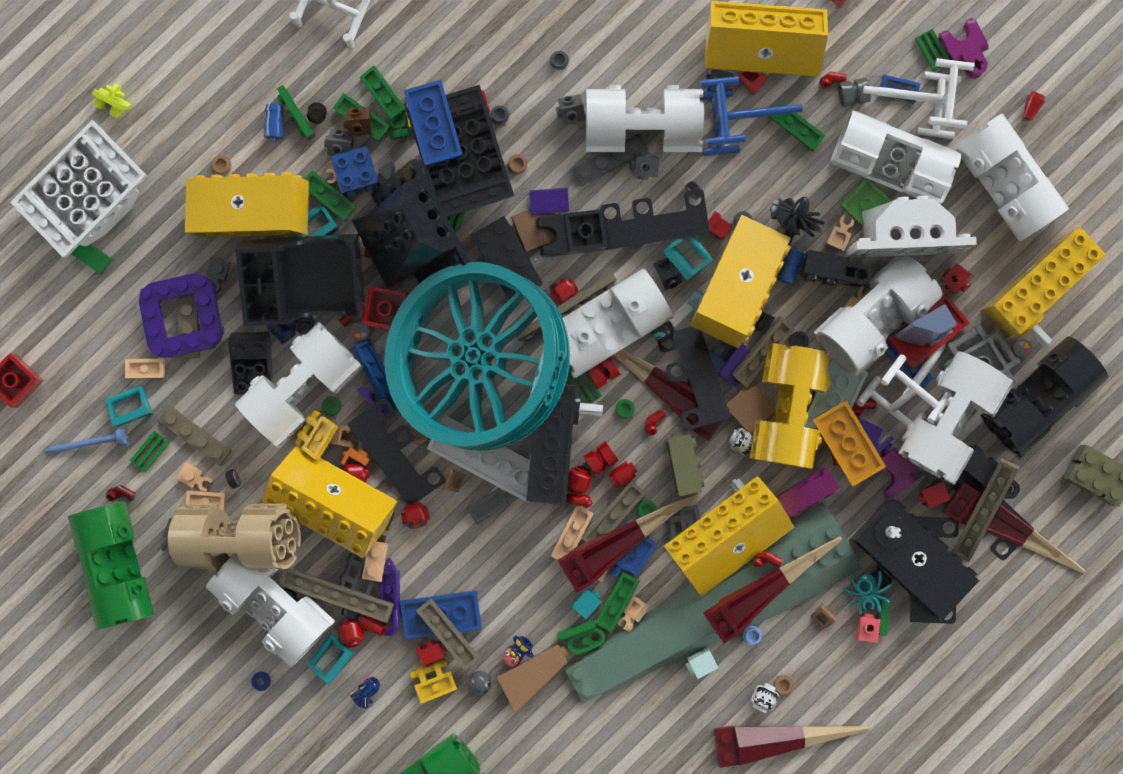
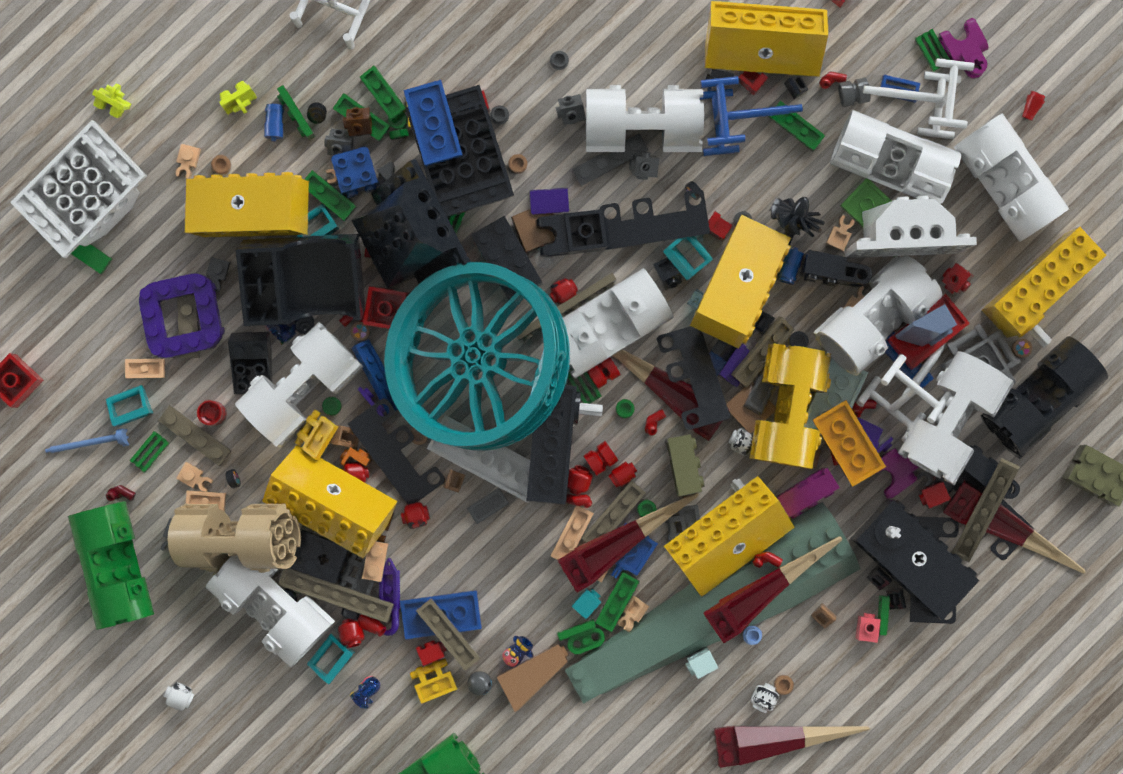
clear blue plate [251,671,271,691] -> none
black piece [650,321,674,342] -> none
teal animal [843,571,893,614] -> none
none -> white head [164,682,194,711]
none -> light nougat plate [176,144,201,179]
none -> red wheel [197,400,227,426]
none -> neon yellow hips [219,81,257,115]
none -> black brick [290,529,349,584]
none -> dark grey tile [743,373,776,416]
none -> black slope [784,75,808,99]
none -> black slope [886,588,906,610]

